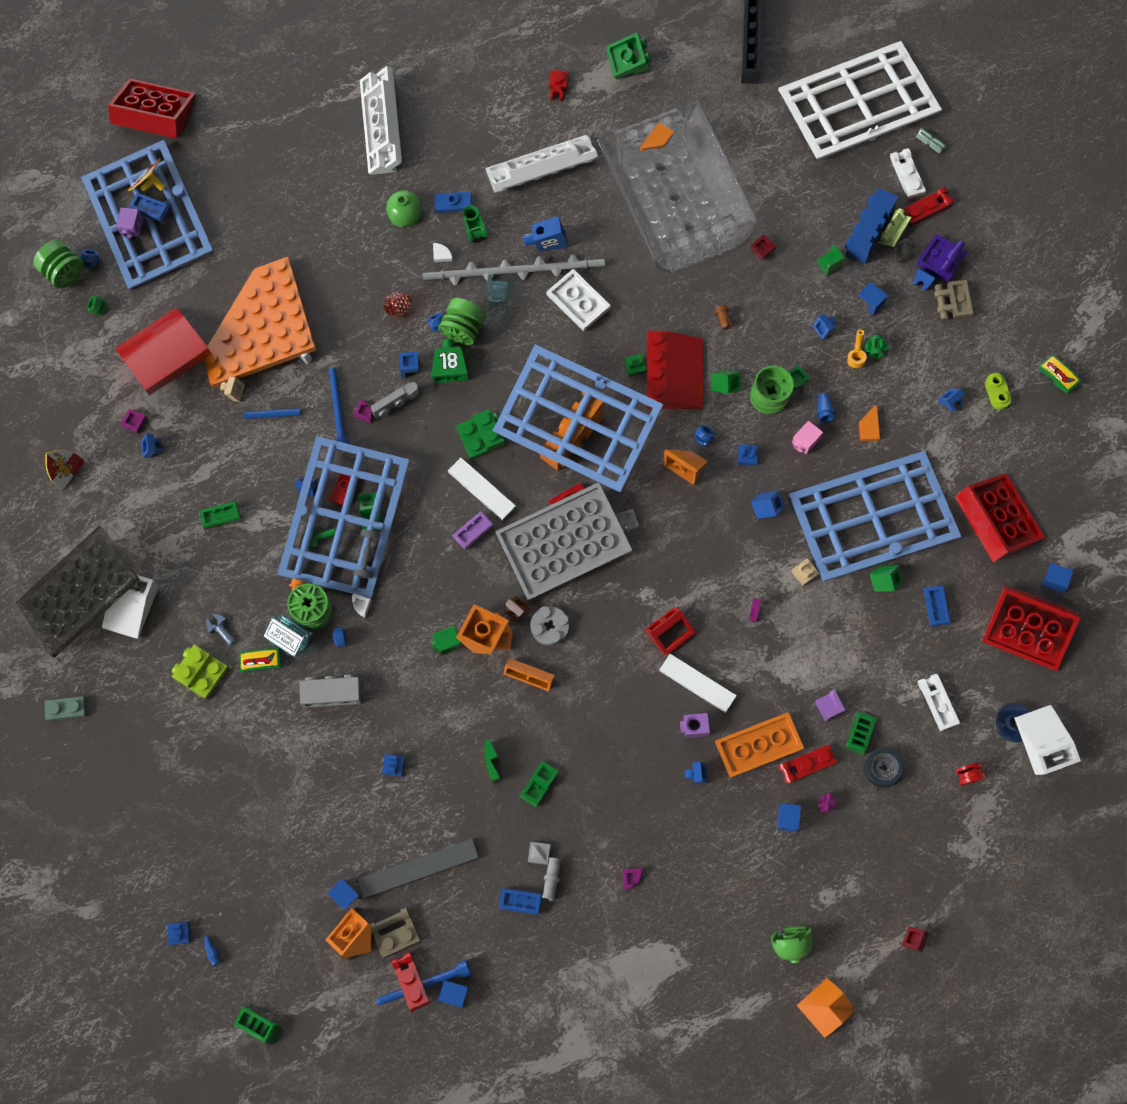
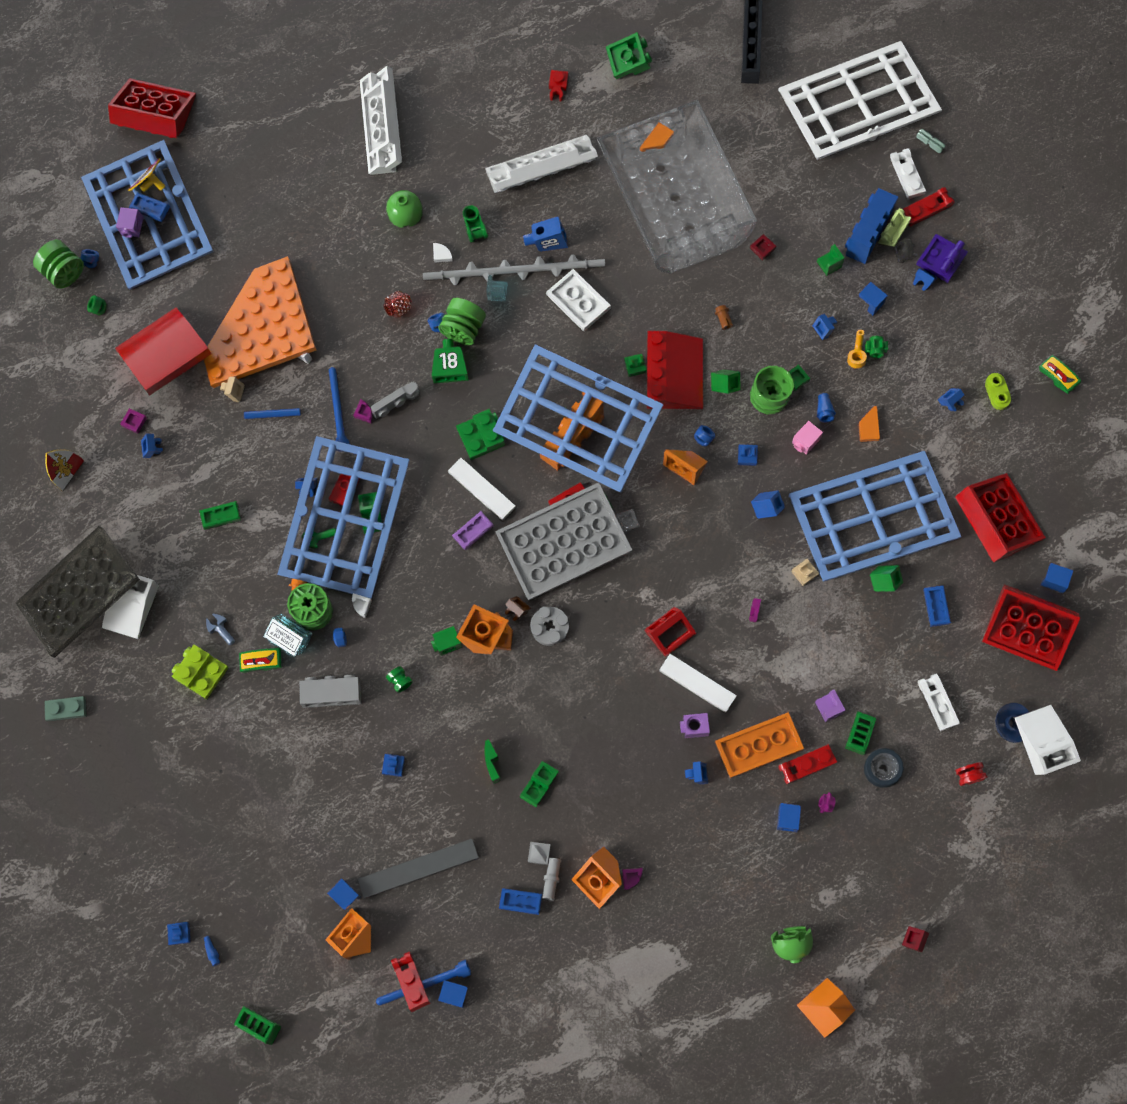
dark grey wheel [353,530,381,579] -> none
dark tan plate [370,907,420,959] -> none
blue panel [399,352,420,378] -> none
blue plate [434,192,471,213] -> none
orange piece [503,658,555,691] -> none
dark tan plate [934,280,973,321] -> none
none -> green wheel [386,666,413,693]
none -> orange slope [571,846,622,909]

